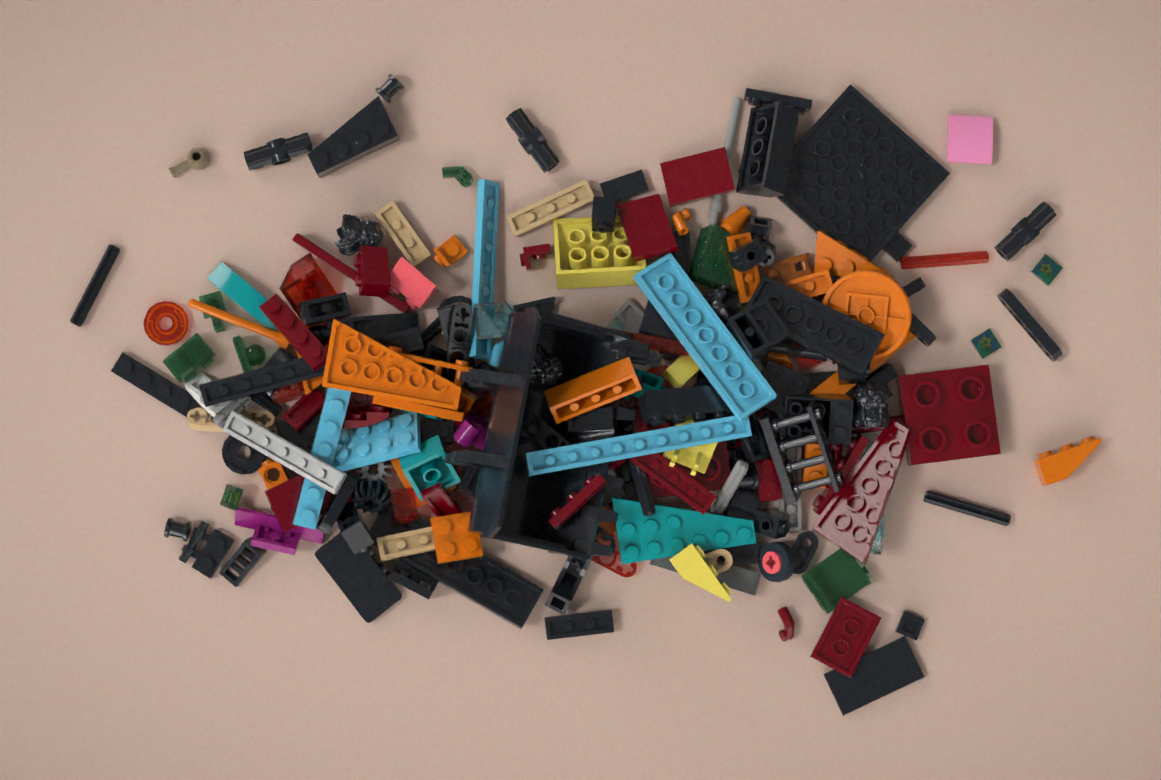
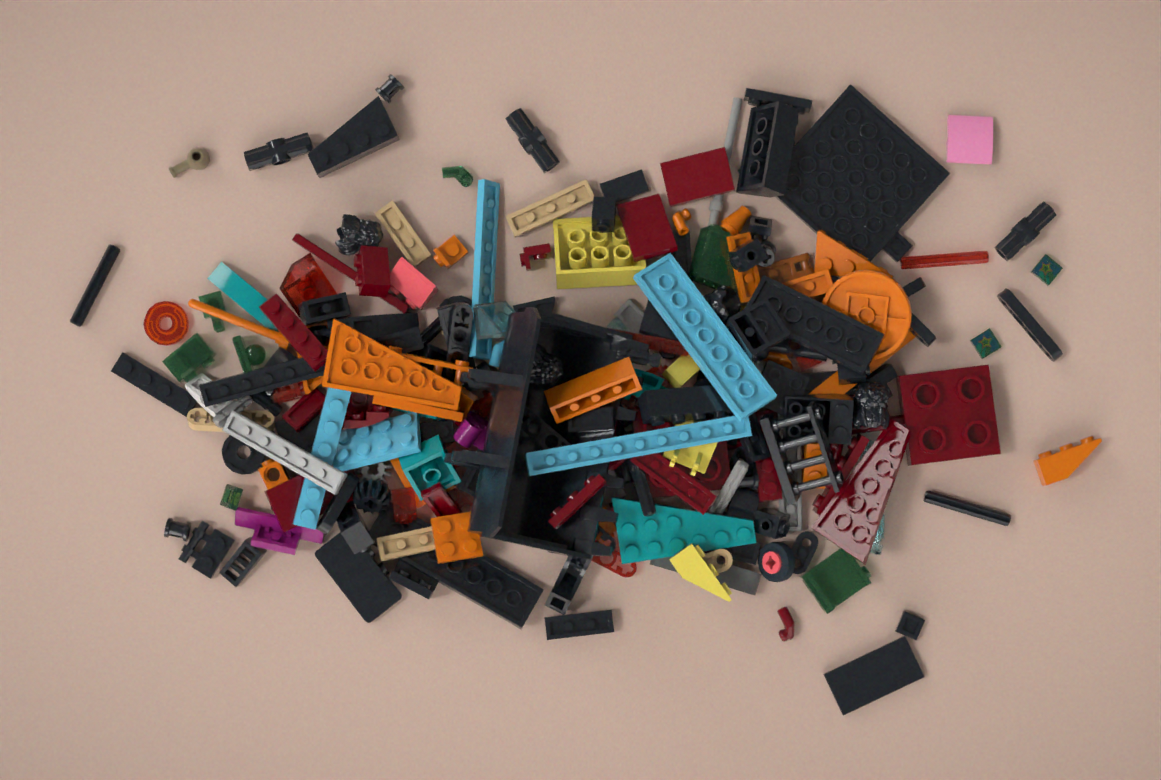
dark red tile [810,597,881,678] -> none

